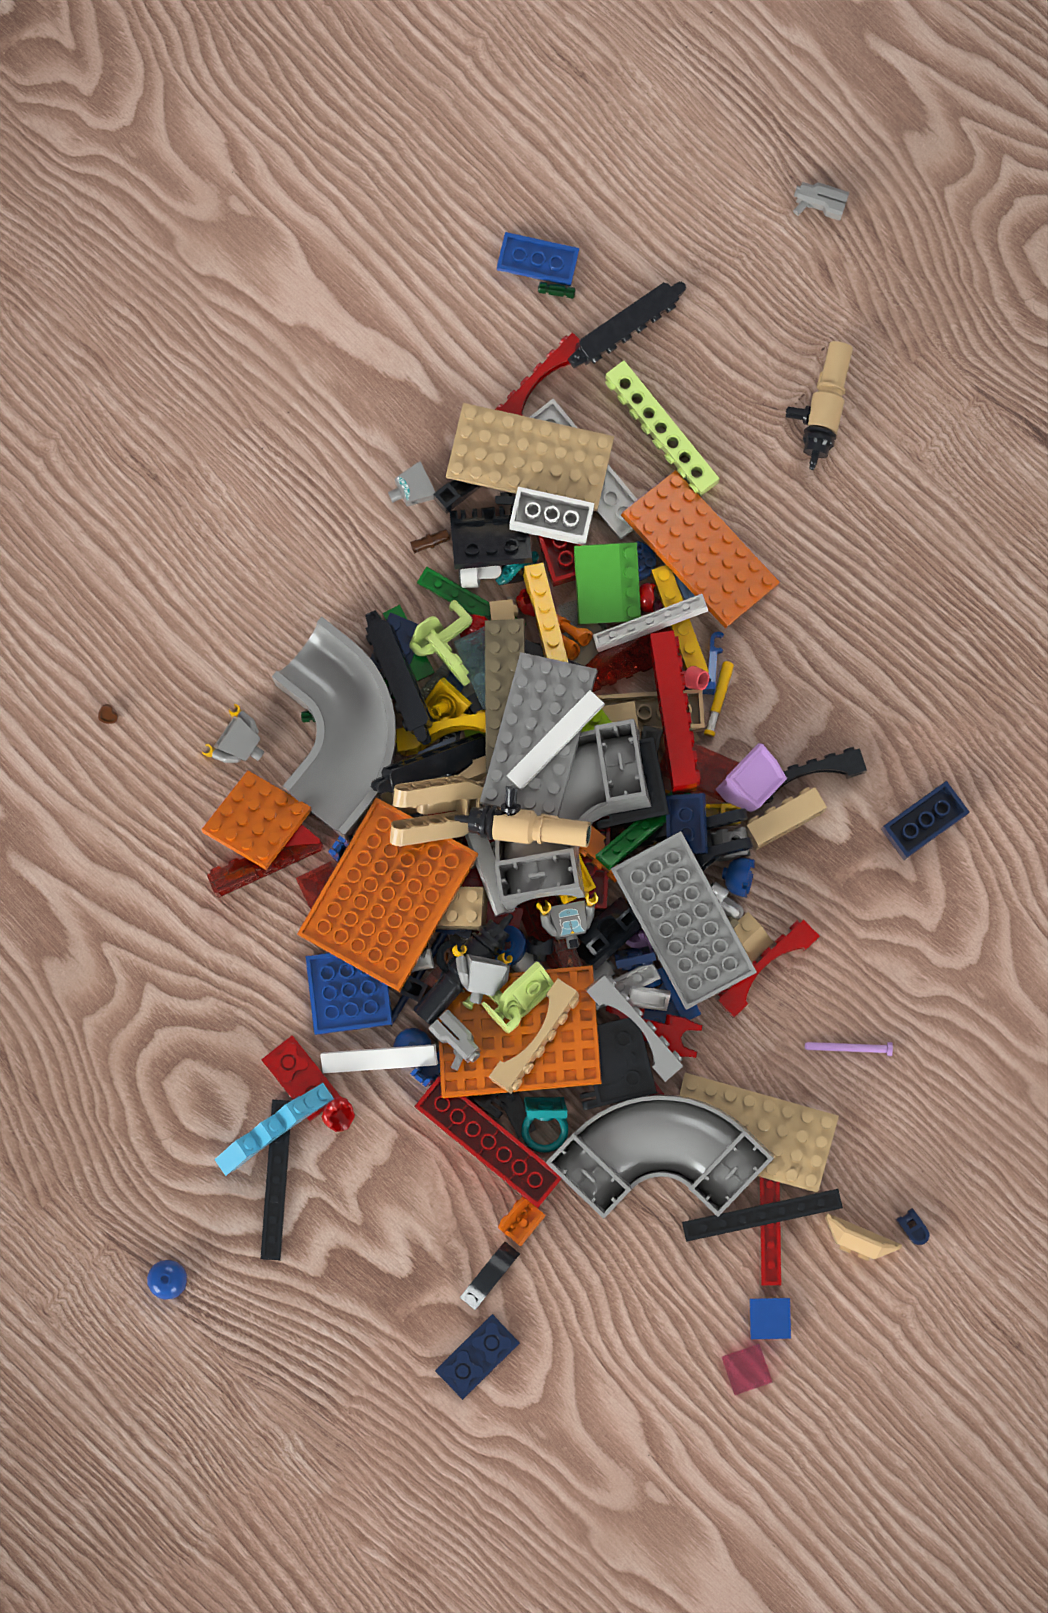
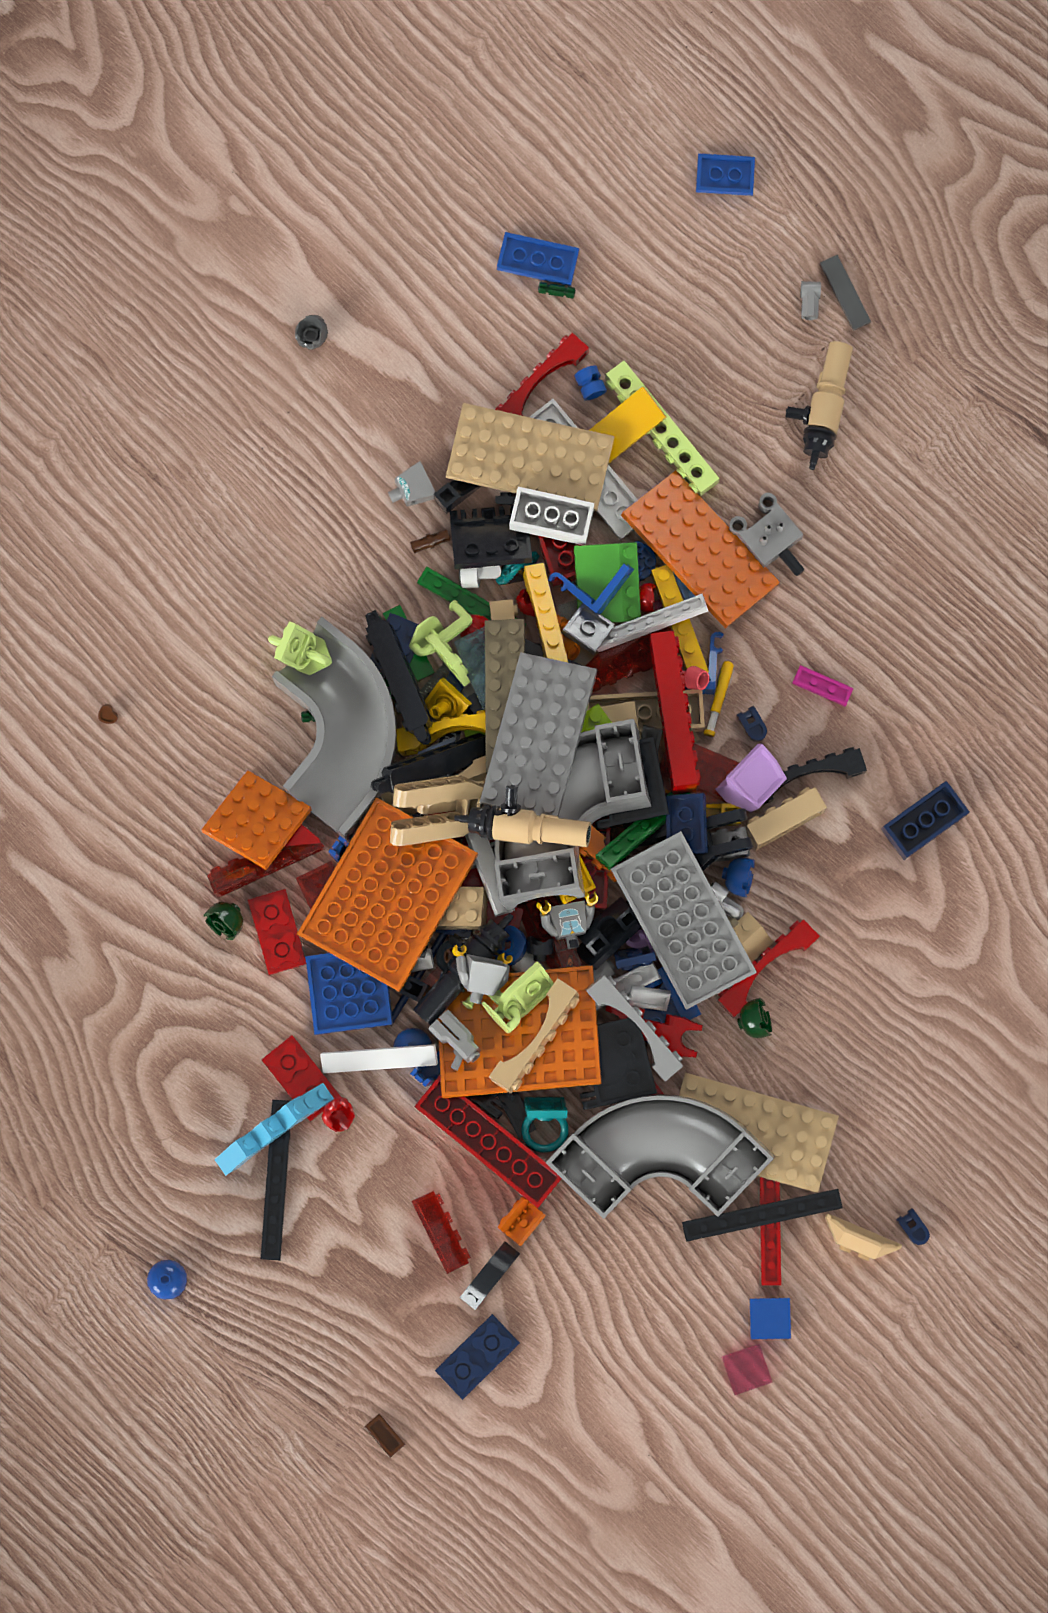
light grey torso [202,704,264,763] -> none
white tile [507,690,605,790] -> none
black hinge [567,281,686,368] -> none
light grey piece [793,182,849,221] -> none
lavender bar [805,1042,893,1056] -> none
none -> dark green cylinder [204,902,243,940]
none -> red piece [248,889,306,975]
none -> yellowish green plate [268,621,332,675]
none -> dark grey hair [295,315,328,350]
none -> reddish brown tile [364,1413,405,1458]
none -> clear red slope [411,1191,471,1274]
none -> blue hinge [548,564,634,614]
none -> flat silver tile [561,603,615,655]
none -> blue wheel [574,365,607,401]
none -> yellow tile [588,386,667,464]
none -> blue plate [696,153,755,196]
none -> light grey piece [729,493,804,576]
none -> dark blue plate [736,705,767,742]
none -> dark green cylinder [737,998,773,1039]
none -> dark pink tile [792,665,854,707]
none -> light grey piece [800,281,821,320]
none -> dark grey tile [820,255,871,331]

